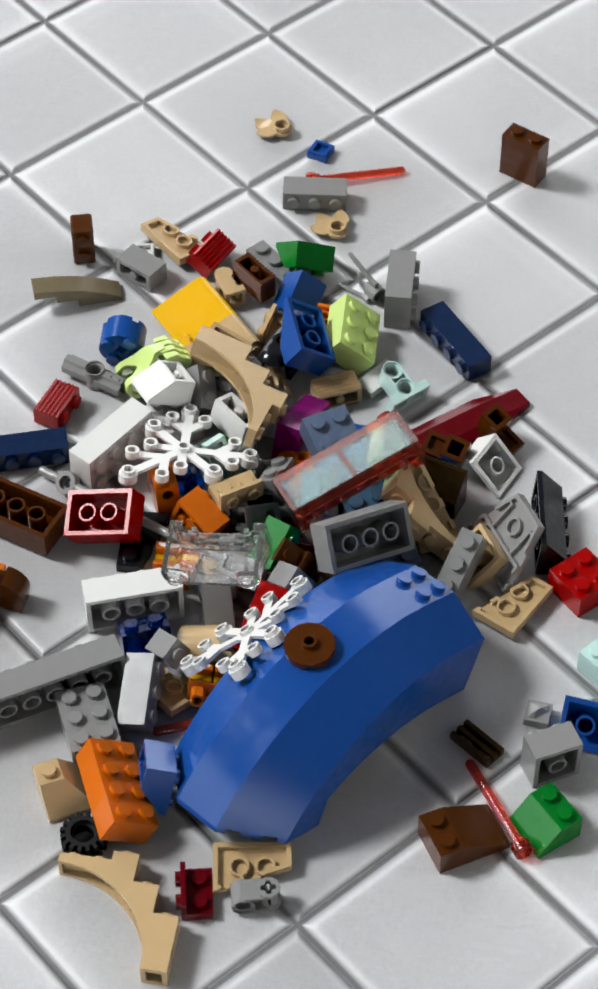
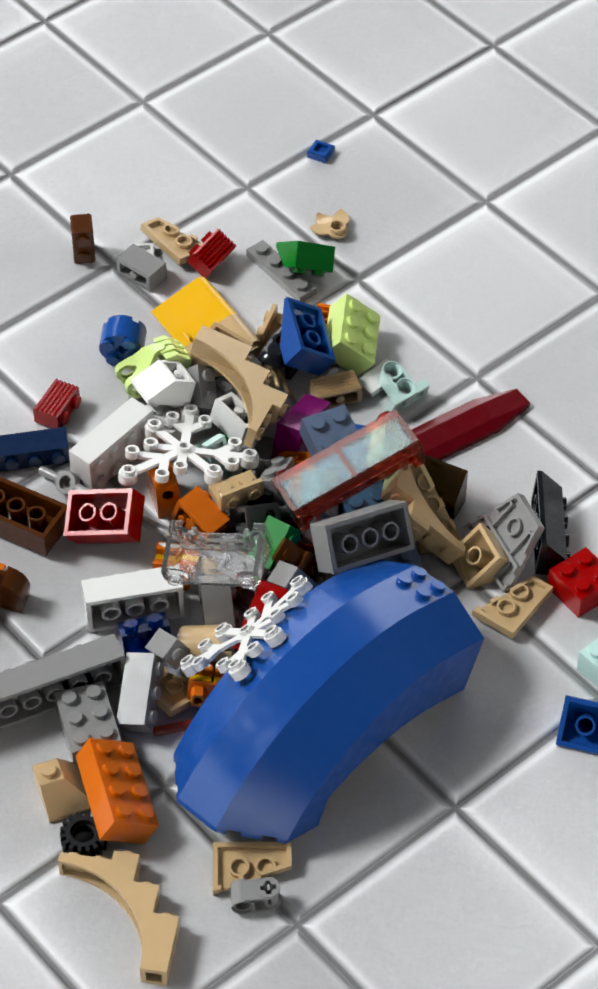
dark tan slope [31,276,123,306] -> none
light grey piece [61,354,127,397] -> none
black wing [116,512,171,572] -> none
blue slope [138,739,181,815] -> none
clear blue head [175,463,205,496] -> none
dark red bracket [175,862,214,920] -> none
tan leg [214,267,246,307] -> none
reddish brown brick [233,253,276,303] -> none
tan plate [255,109,292,138] -> none
blue slope [272,270,327,314] -> none
light grey brick [283,176,347,211] -> none
reddish brown plate [283,622,336,670] -> none
clear red piece [306,166,405,181] -> none
light grey plant [337,252,385,303] -> none
light grey brick [384,249,420,329] -> none
reddish brown slope [418,804,511,874] -> none
dark blue brick [419,301,492,381] -> none
reddish brown brick [420,430,472,468] -> none
light grey brick [437,527,489,601] -> none
dark brown tile [450,719,504,768] -> none
clear red piece [465,759,534,860] -> none
white slope [467,433,522,498] -> none
reddish brown brick [477,403,525,455] -> none
reddish brown brick [499,123,550,188] -> none
green slope [508,781,583,859] -> none
light grey brick [520,720,583,788] -> none
light grey tile [523,699,553,729] -> none

